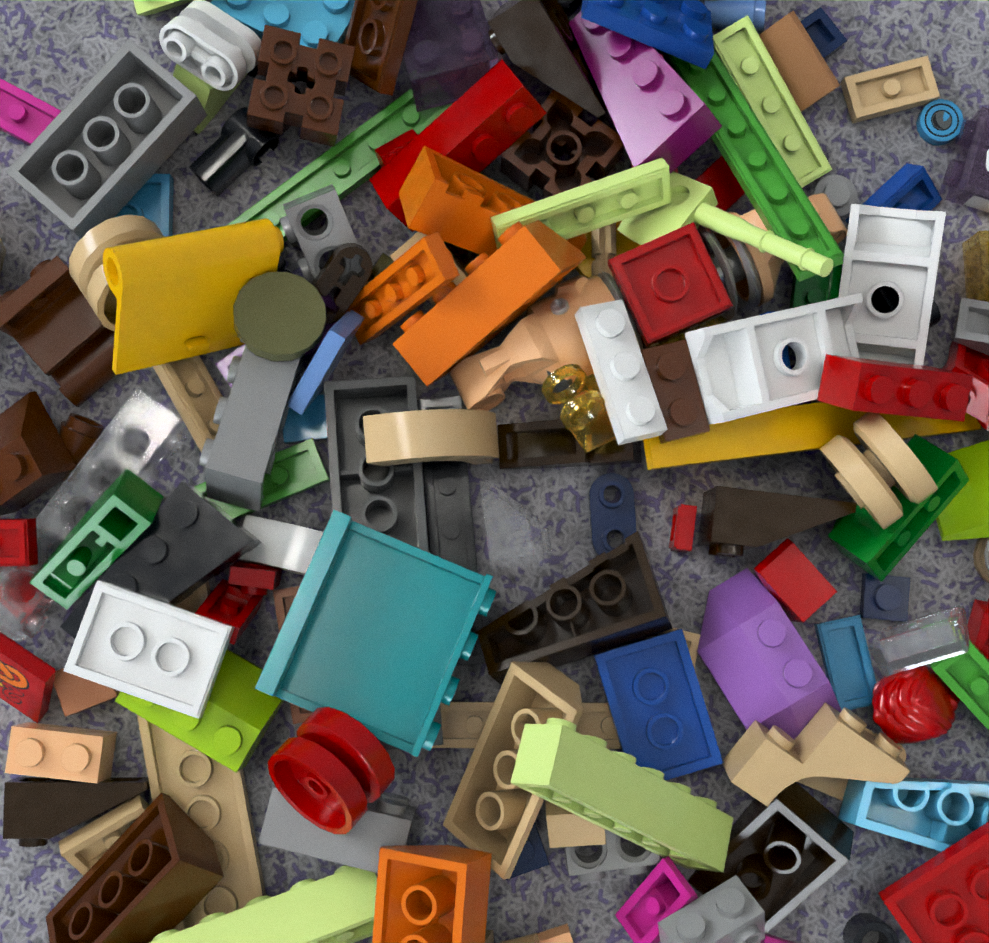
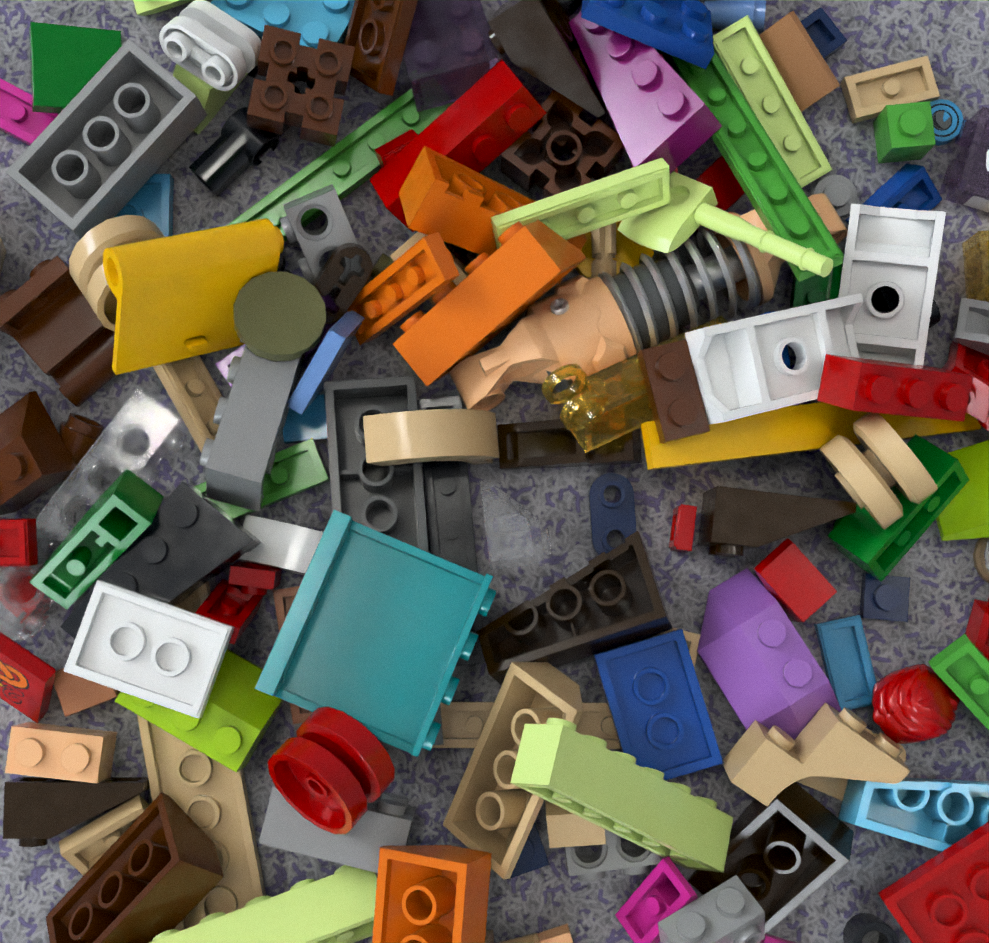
white plate [574,299,668,445] -> none
red tile [607,222,733,347] -> none
clear slope [869,605,970,676] -> none
none -> green tile [29,22,122,114]
none -> bright green brick [873,101,936,164]

